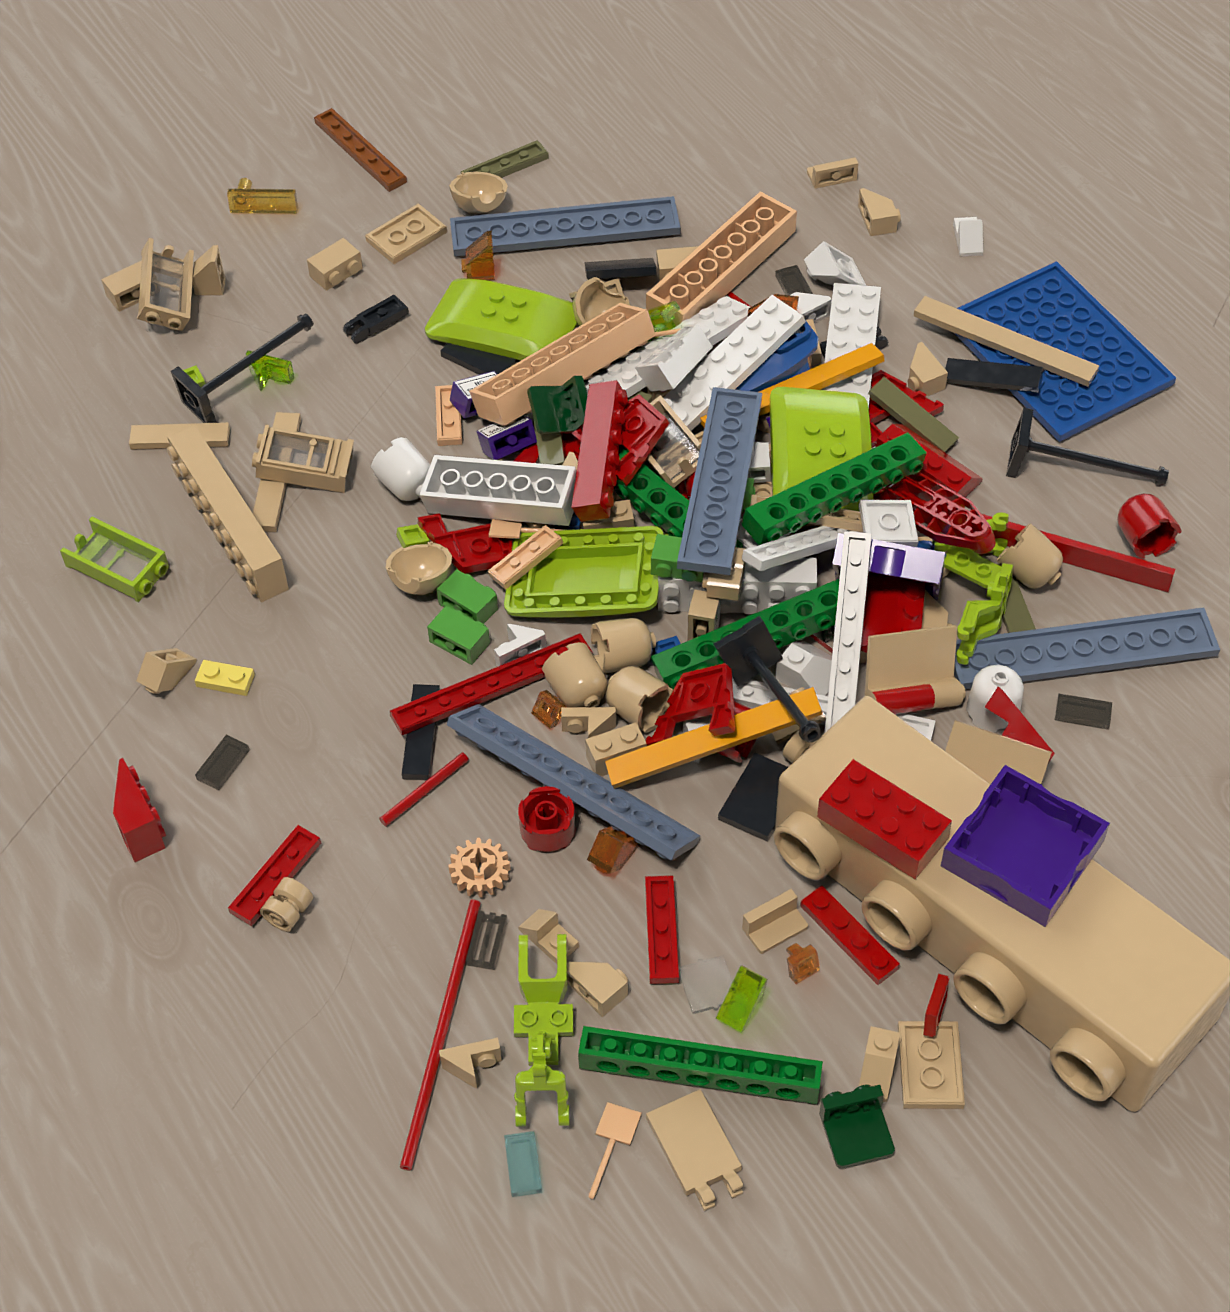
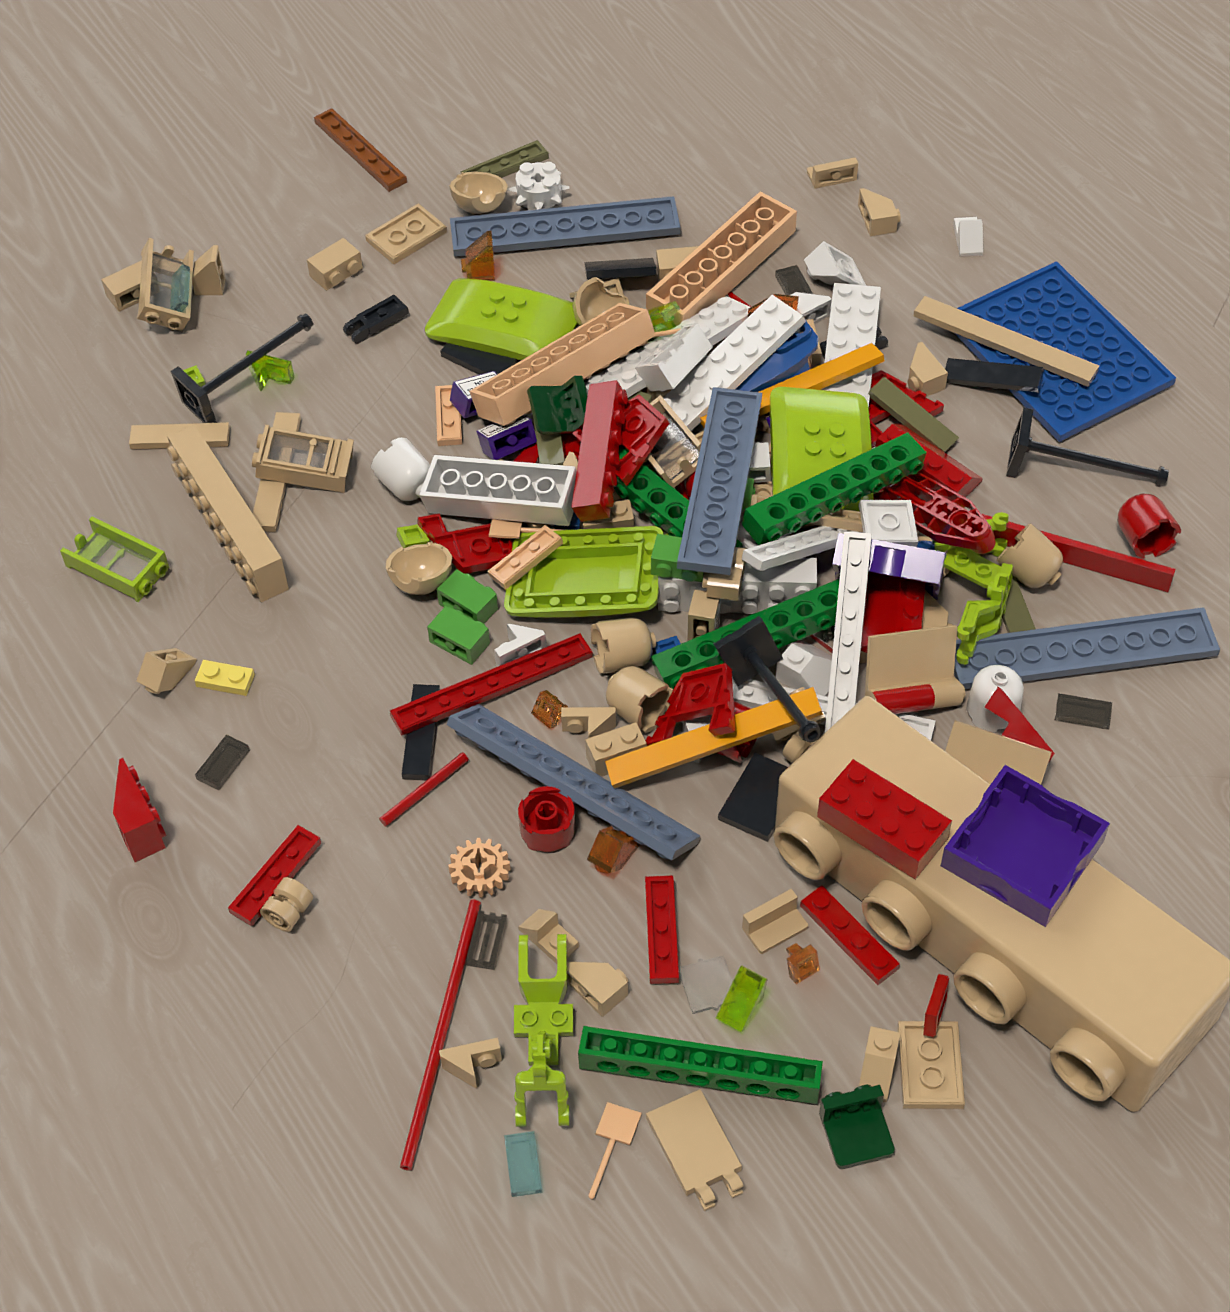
clear yellow piece [227,178,298,214] -> none
tan cylinder [542,642,607,707] -> none
none -> clear light blue tile [170,264,190,312]
none -> white brick [508,162,569,210]

